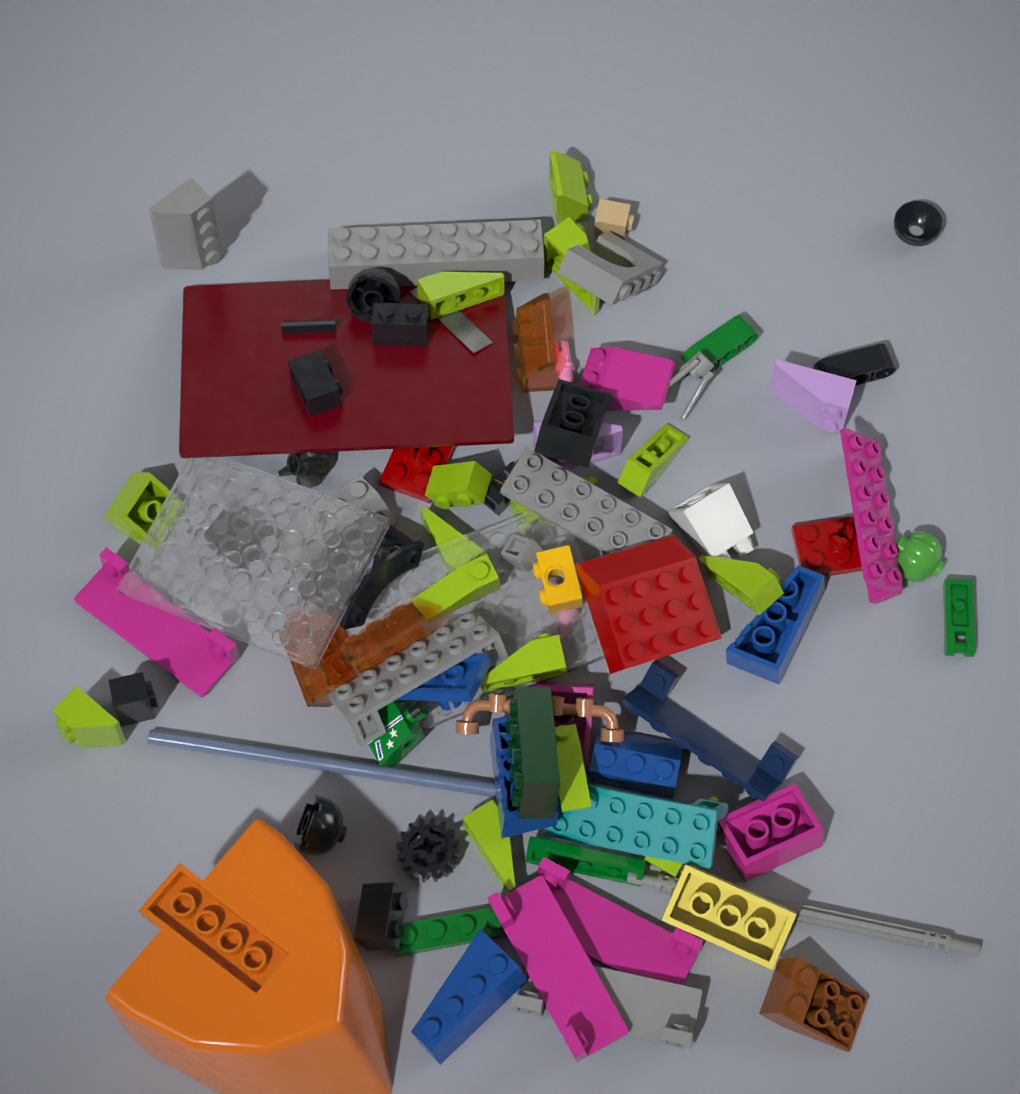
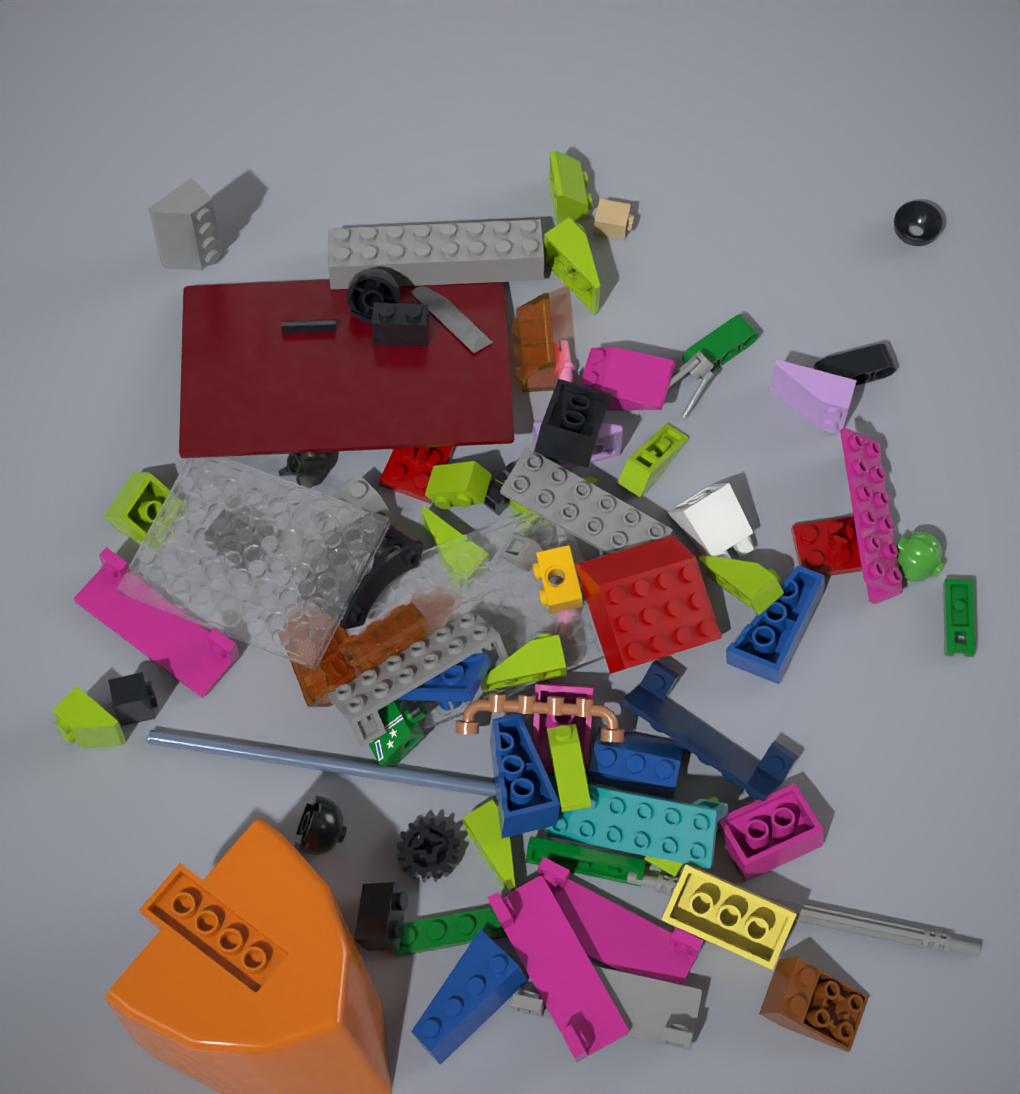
black brick [288,350,343,417] -> none
lime slope [411,554,501,625] -> none
lime slope [417,271,505,320] -> none
dark green brick [506,687,560,819] -> none
light grey arch [557,231,662,305] -> none

